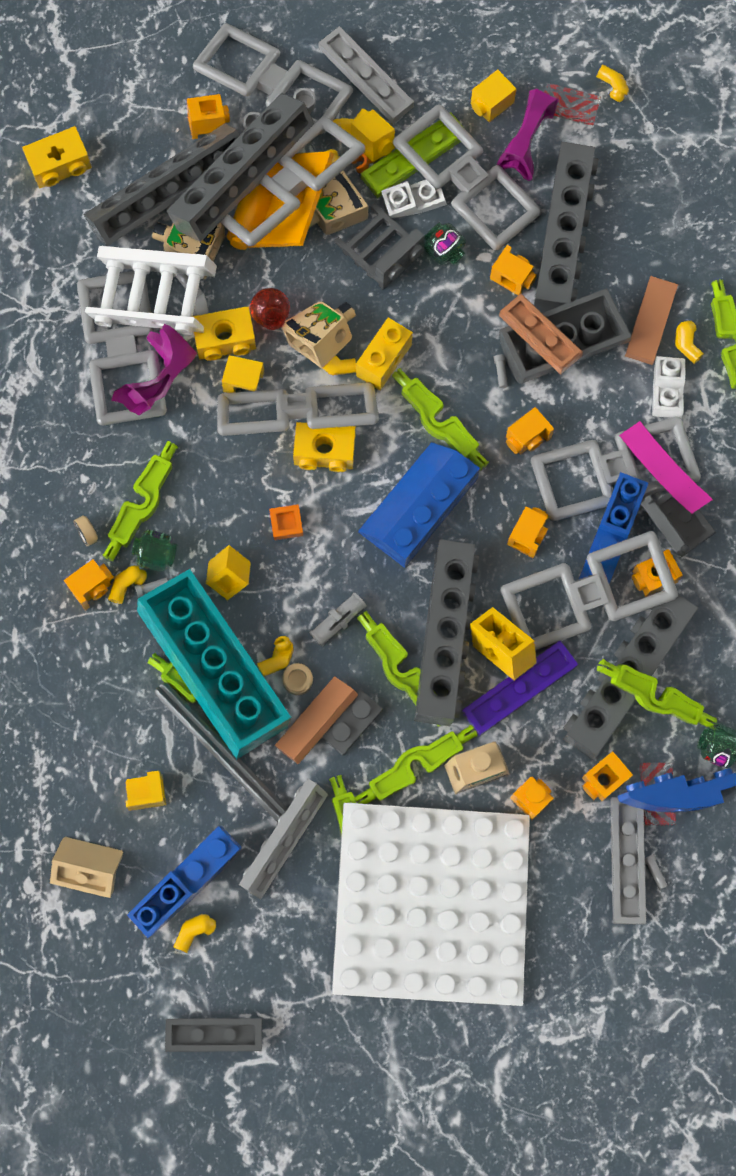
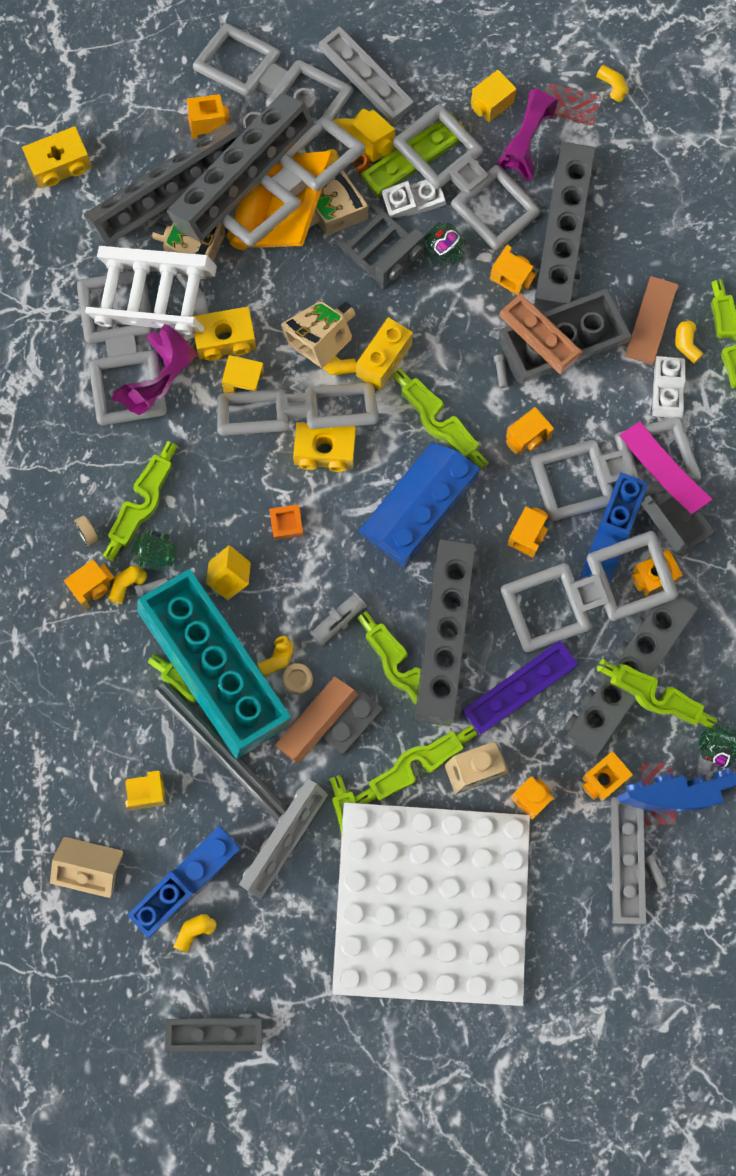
clear red piece [250,288,290,330] -> none
yellow brick [470,607,537,680] -> none

